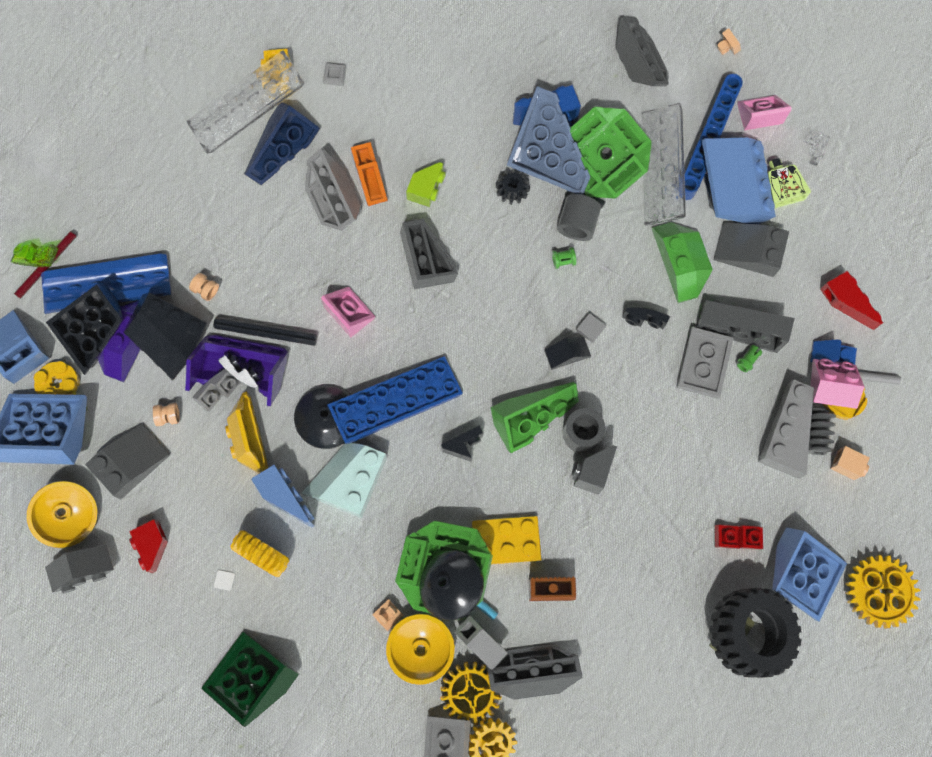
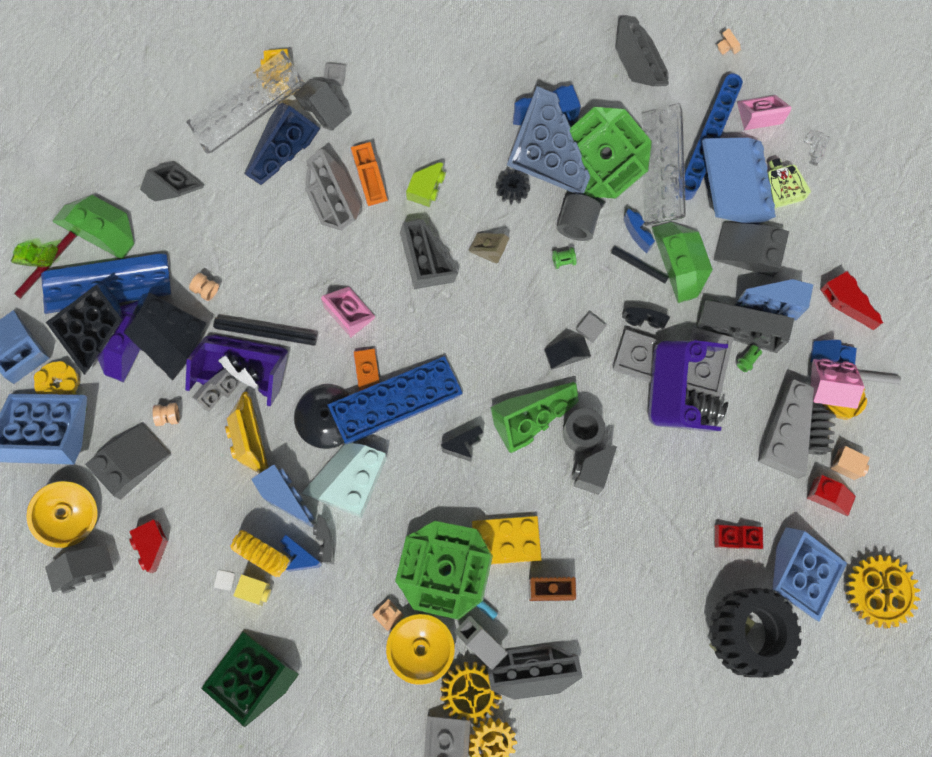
black dish [419,550,484,621] -> none
none -> bright green wedge [52,195,134,259]
none -> dark grey slope [140,161,204,202]
none -> light yellow brick [233,574,271,606]
none -> blue slope [280,535,322,572]
none -> dark grey brick [293,79,349,131]
none -> dark grey slope [313,516,334,564]
none -> orange plate [354,349,380,391]
none -> dark tan slope [469,233,510,264]
none -> black bar [611,246,669,284]
none -> light grey plate [613,330,662,383]
none -> blue slope [623,209,655,253]
none -> dark purple windscreen [648,340,728,432]
none -> dark grey piece [685,388,728,426]
none -> medium blue slope [735,279,814,321]
none -> red slope [807,475,856,516]

